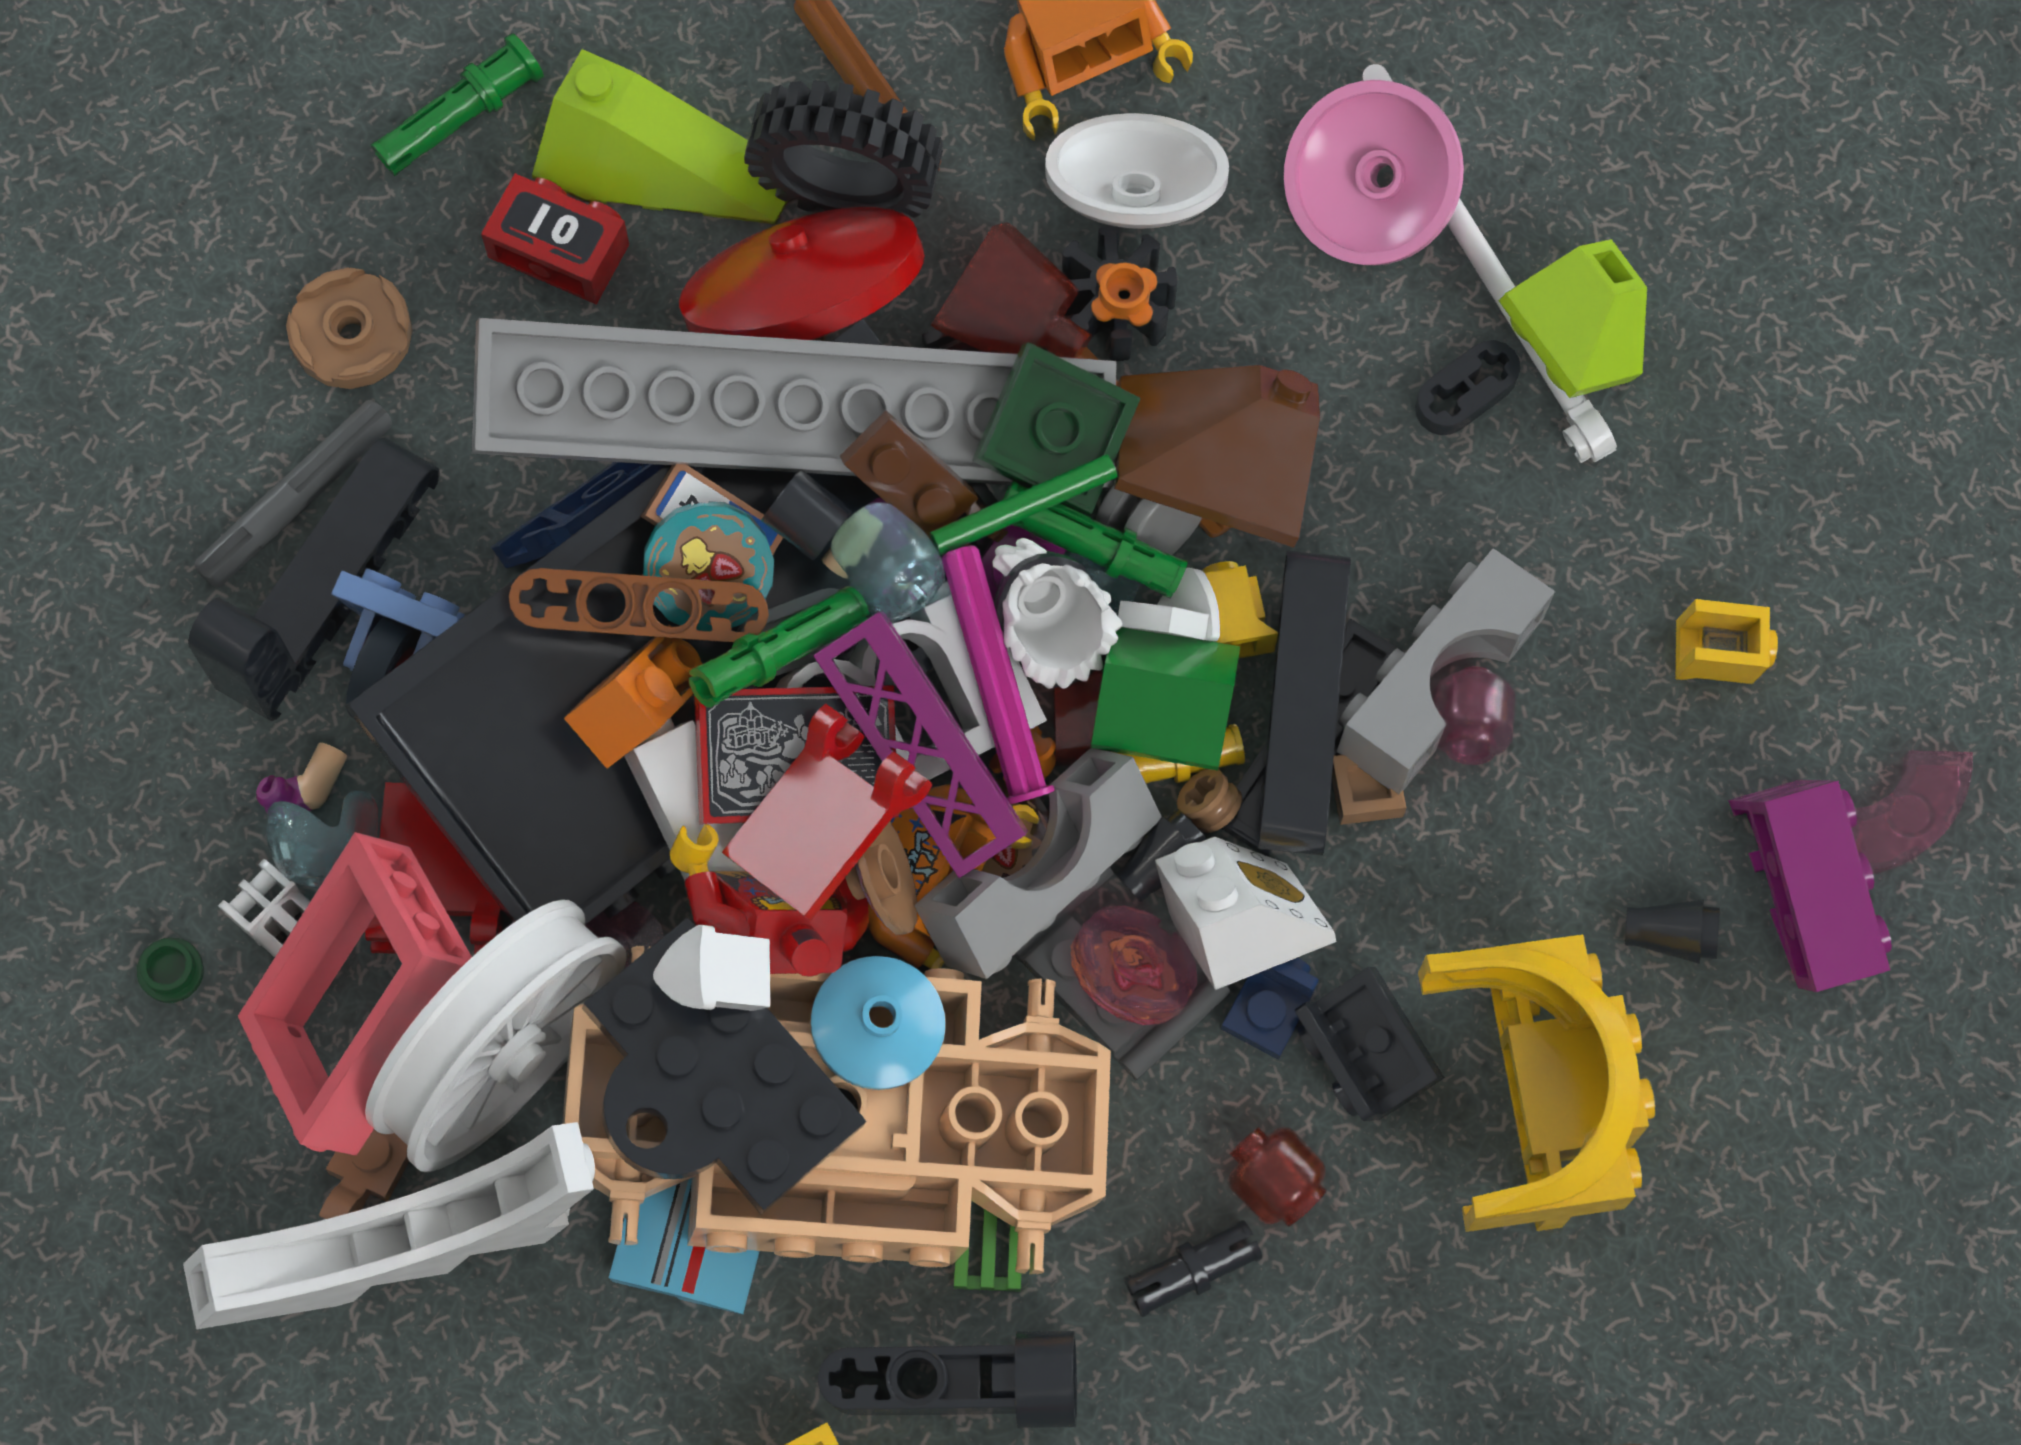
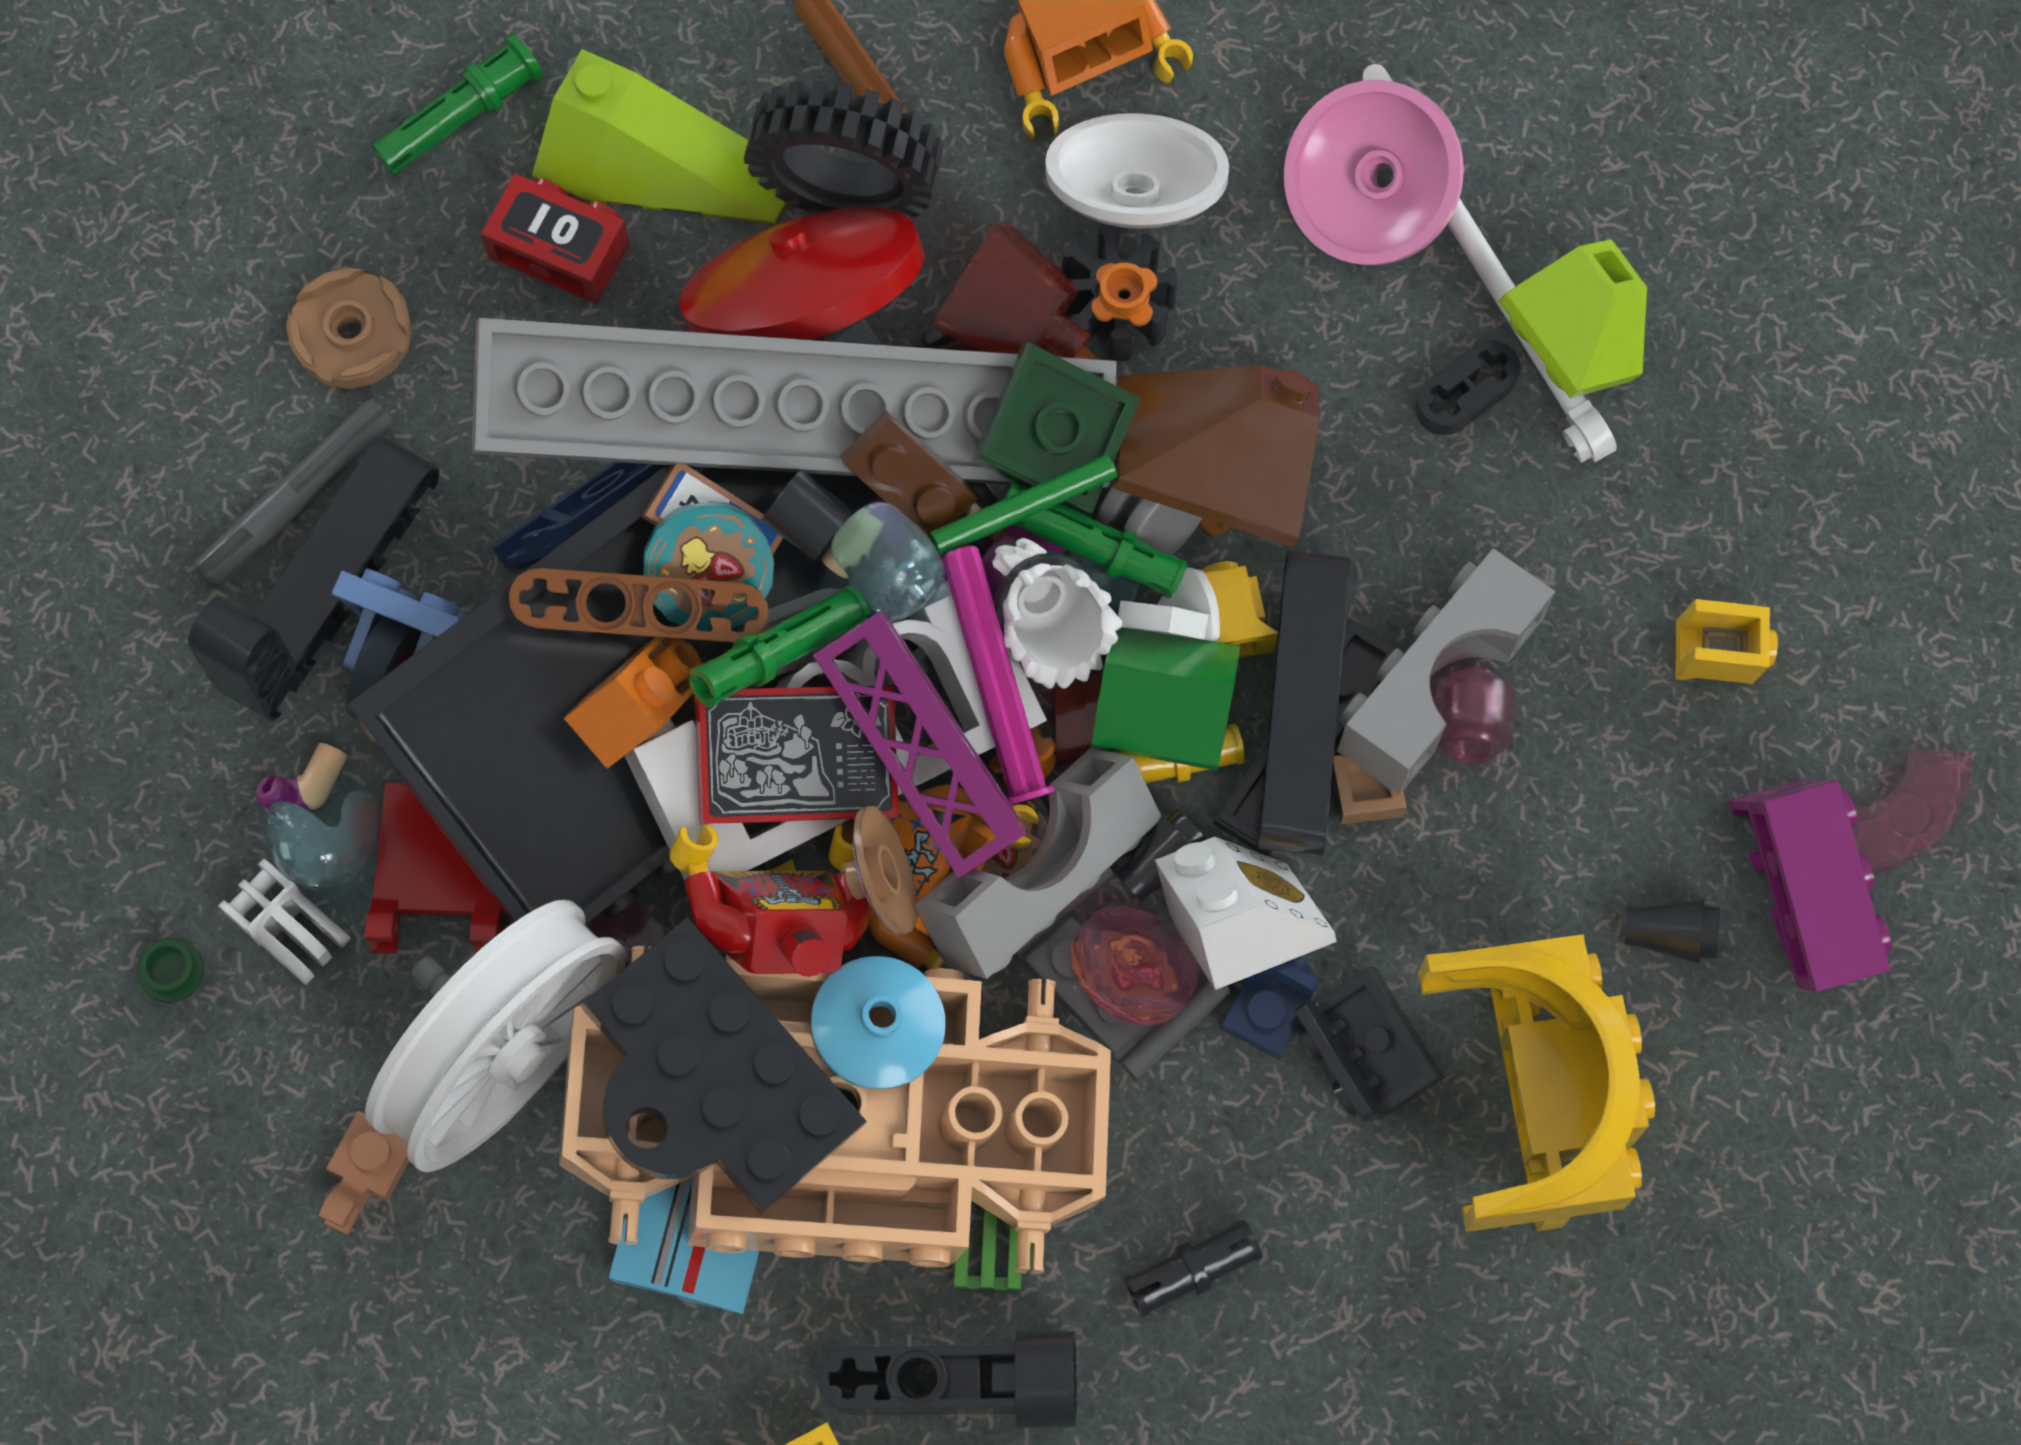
white arch [183,1122,595,1329] -> none
coral window [238,832,472,1156] -> none
white tile [653,925,770,1011] -> none
flag [722,704,933,921] -> none
medium nougat bush [1177,769,1242,833] -> none
clear red head [1228,1127,1327,1227] -> none

